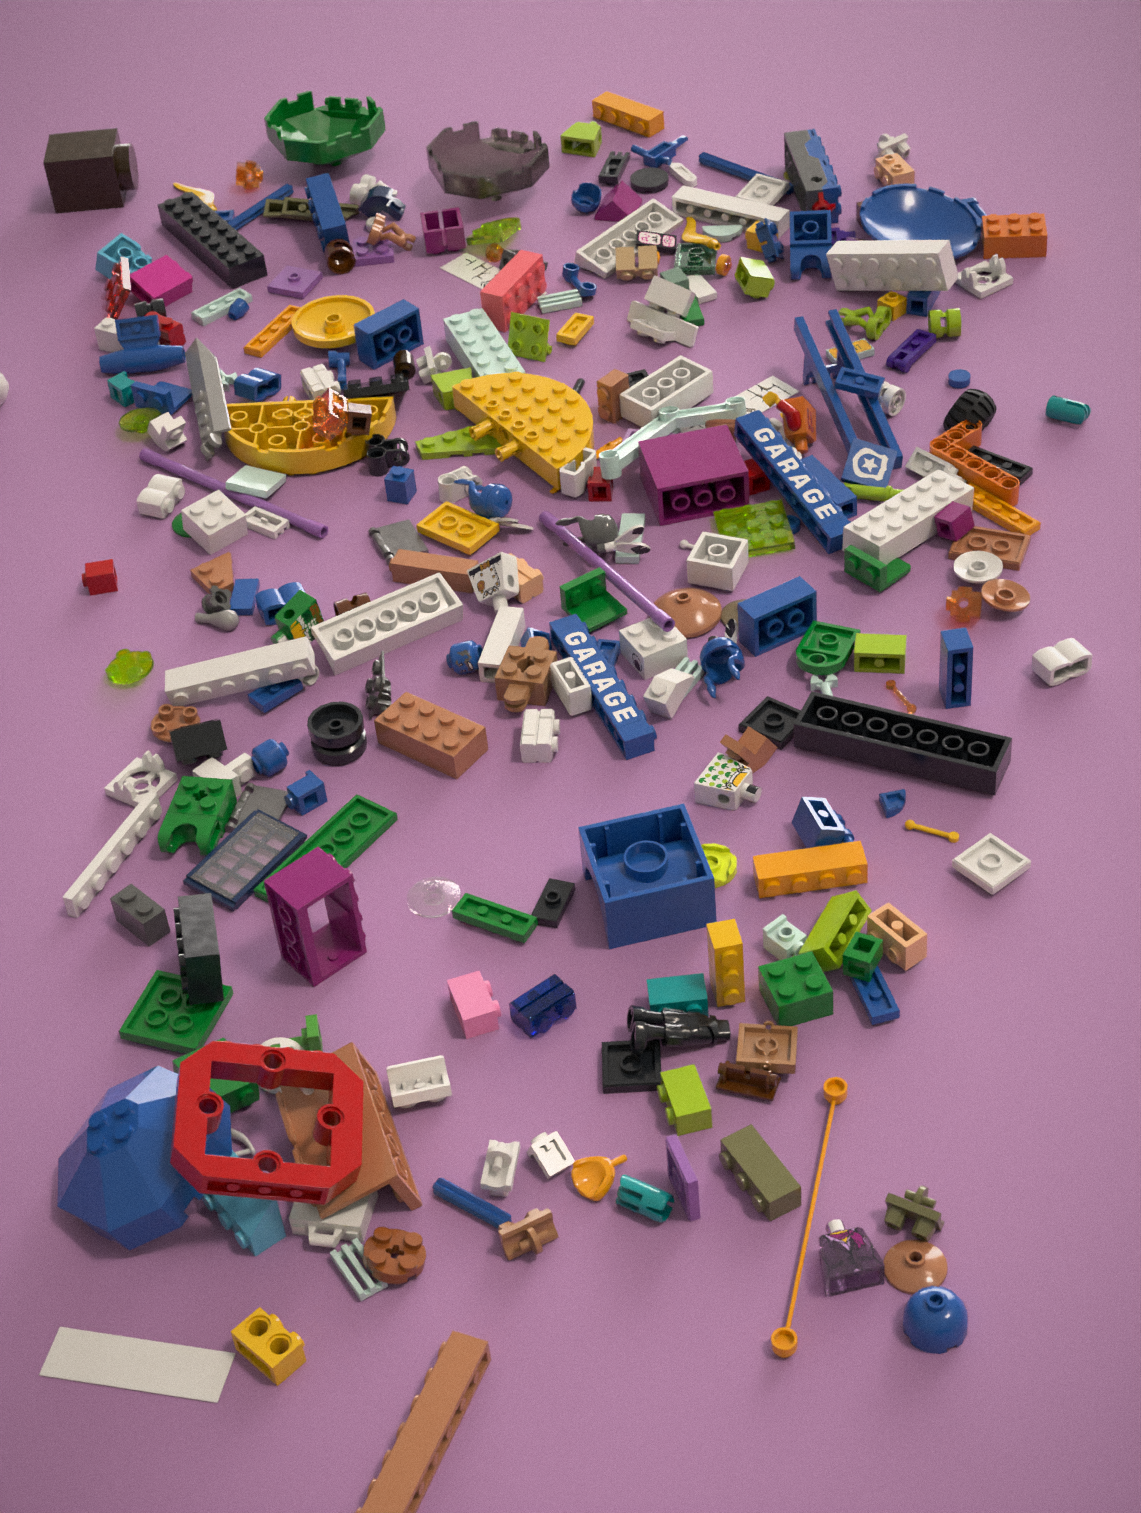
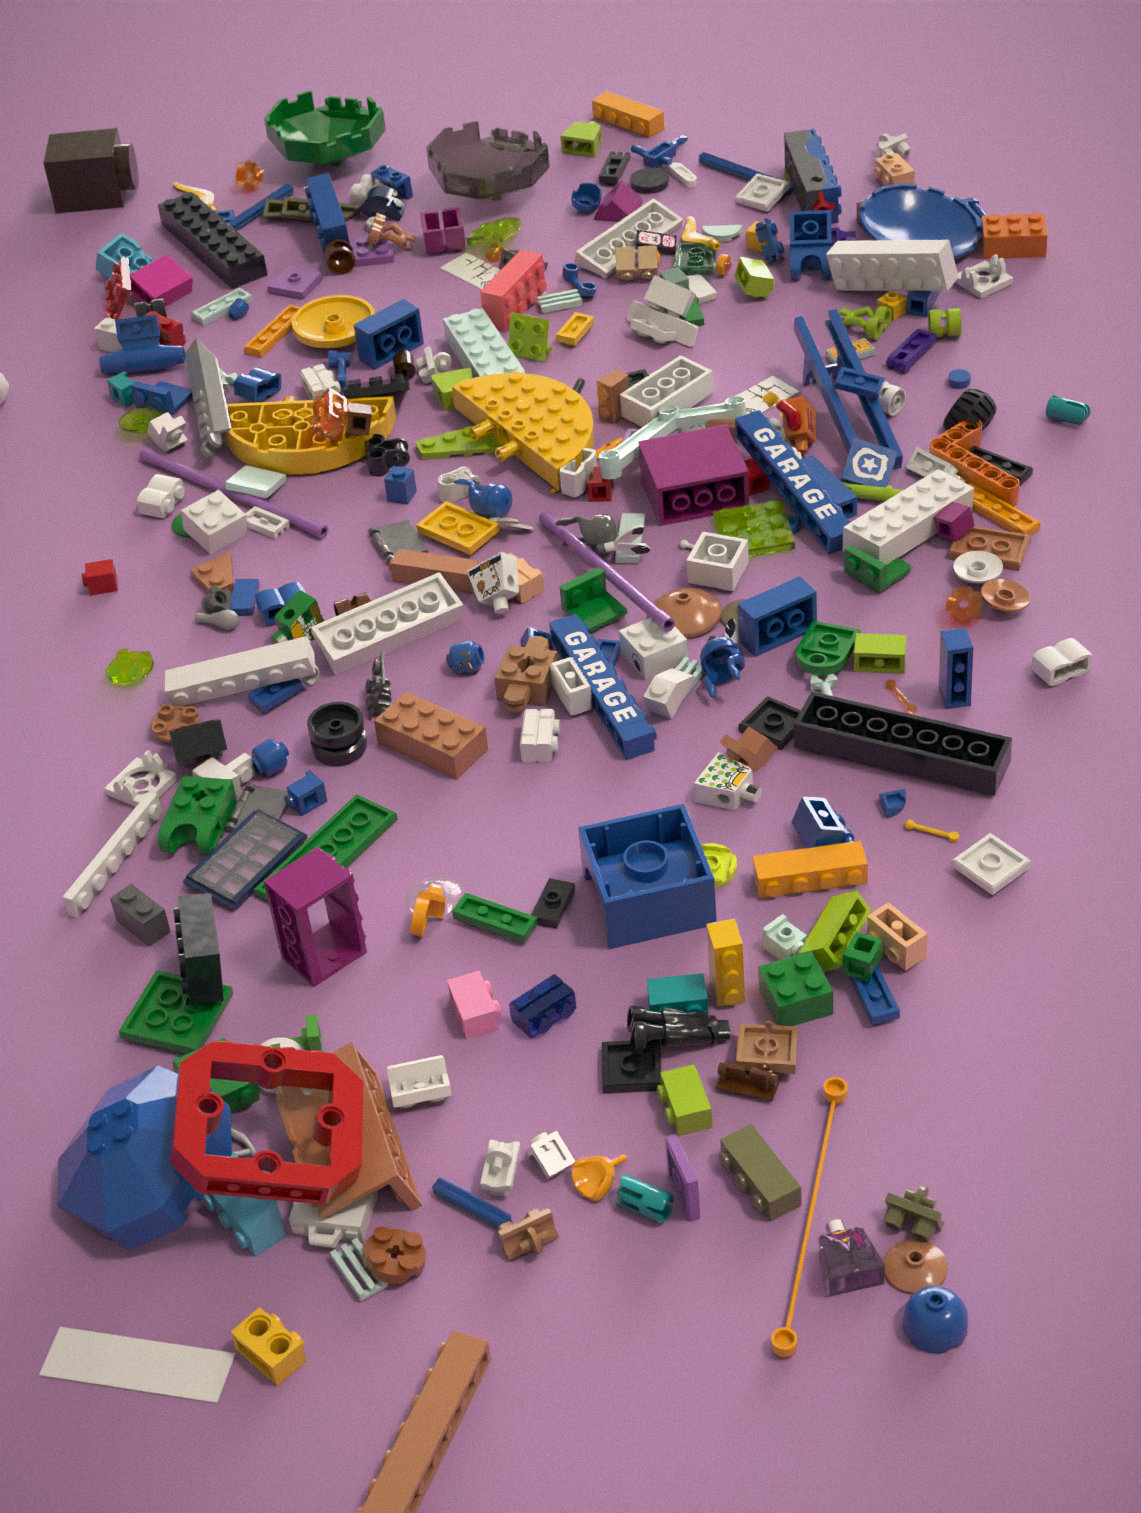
white brick [478,606,526,683] -> none
white brick [672,185,790,239] -> none
none -> blue bracket [371,165,413,200]
none -> light orange piece [410,884,447,937]

